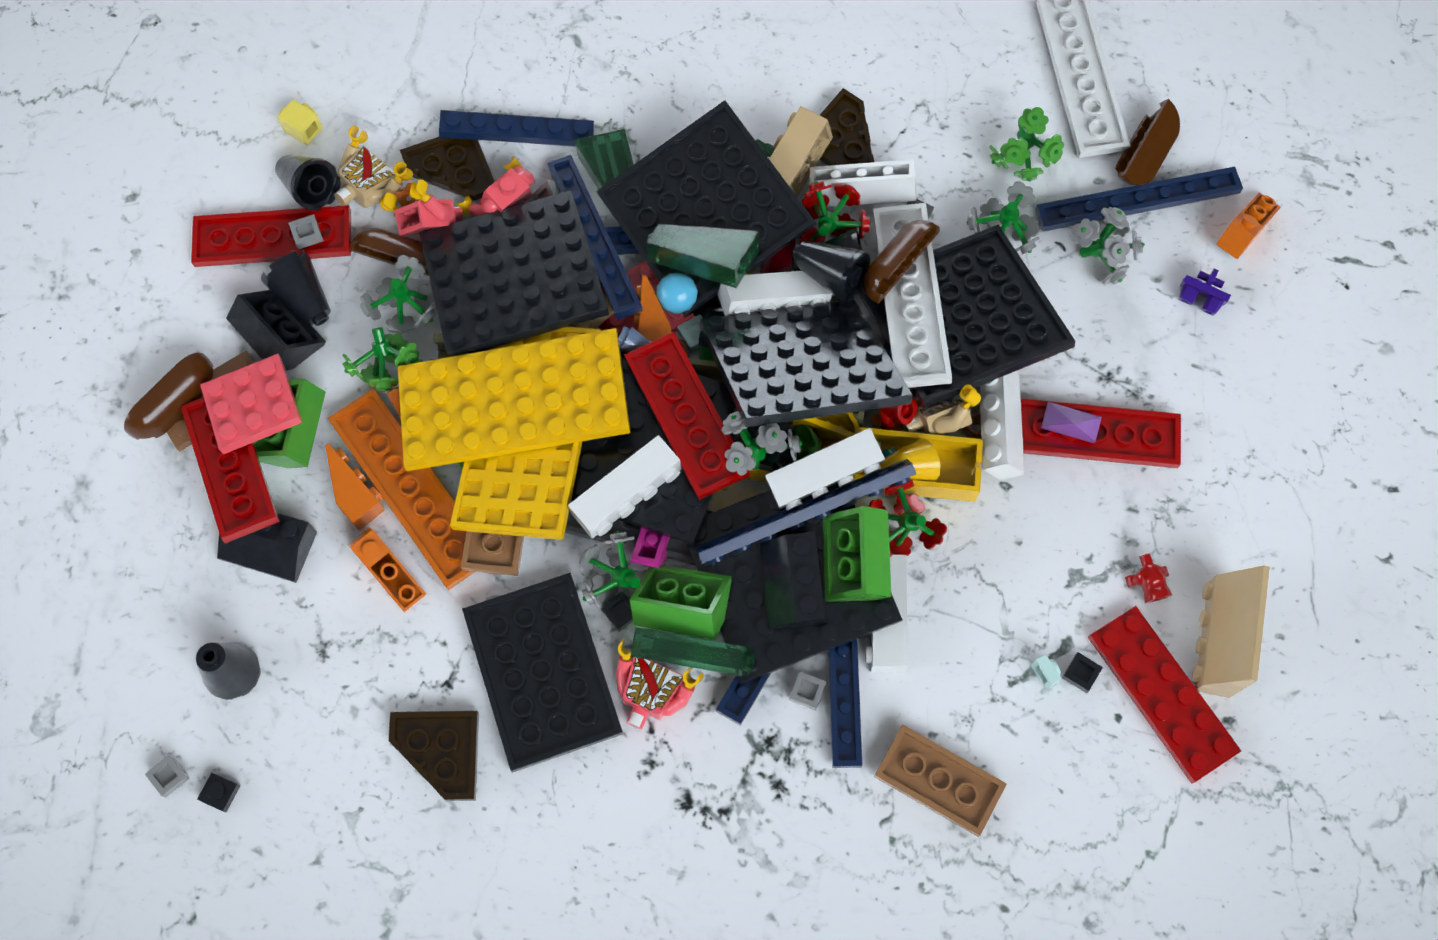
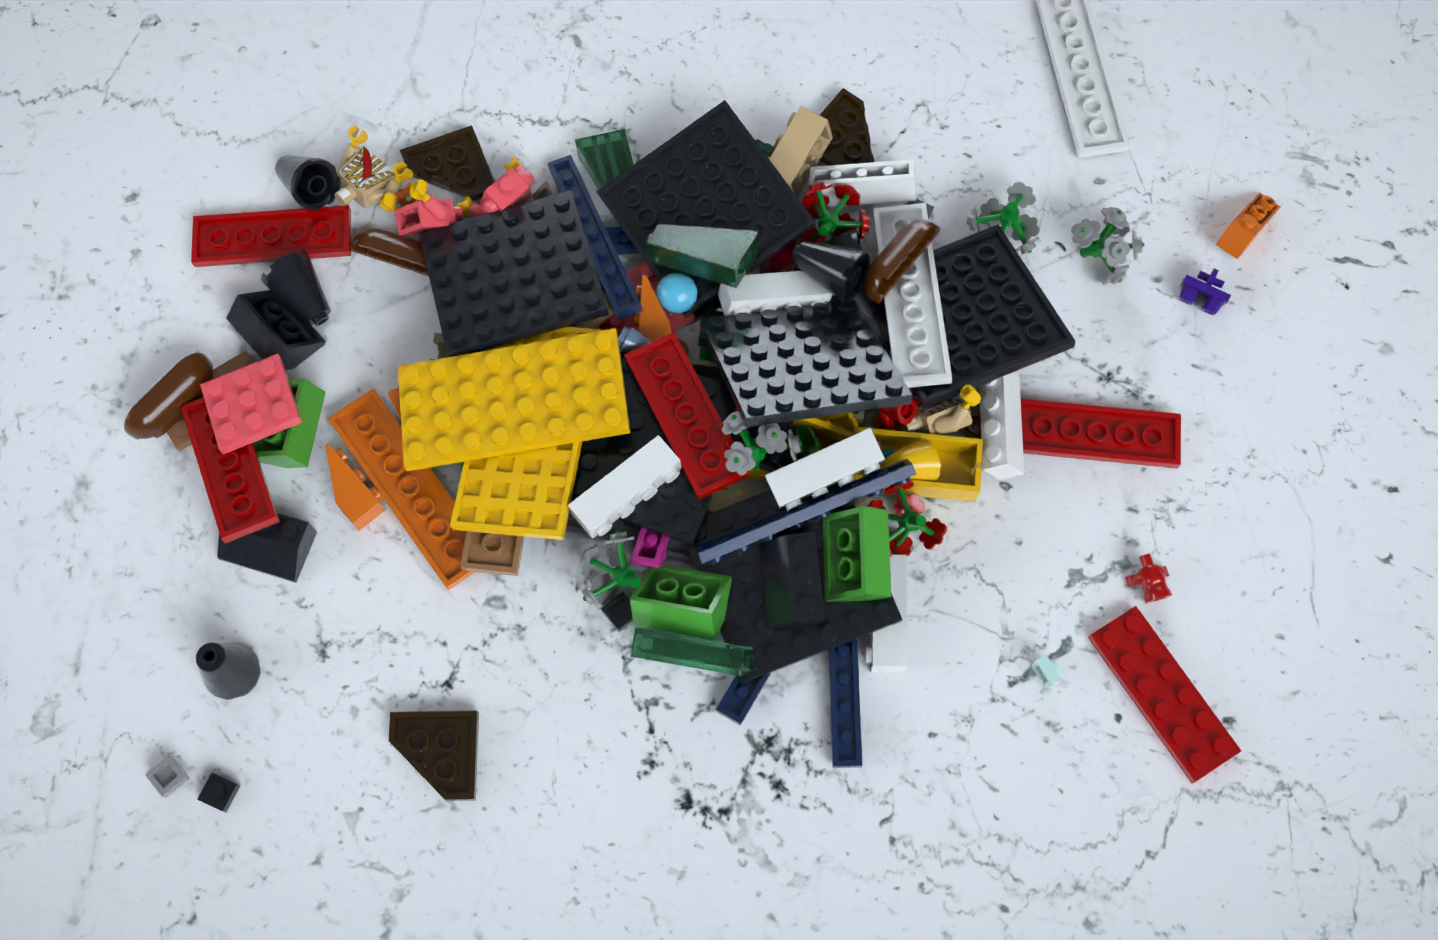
light yellow brick [277,99,323,146] -> none
light grey plate [289,214,324,249] -> none
bright green plant [342,327,423,392] -> none
orange slope [348,527,426,612] -> none
light grey plant [360,255,436,334] -> none
dark blue plate [439,110,594,148] -> none
black plate [462,572,623,773] -> none
torso [616,638,704,730] -> none
light aqua plate [677,315,703,352] -> none
light grey plate [789,671,826,710] -> none
medium nougat plate [874,724,1007,837] -> none
bright green plant [989,107,1064,182] -> none
dark blue plate [1035,166,1243,232] -> none
medium lavender slope [1041,402,1102,443] -> none
black plate [1062,652,1103,693] -> none
reddish brown brick [1115,99,1180,185] -> none
tan slope [1192,565,1270,698] -> none

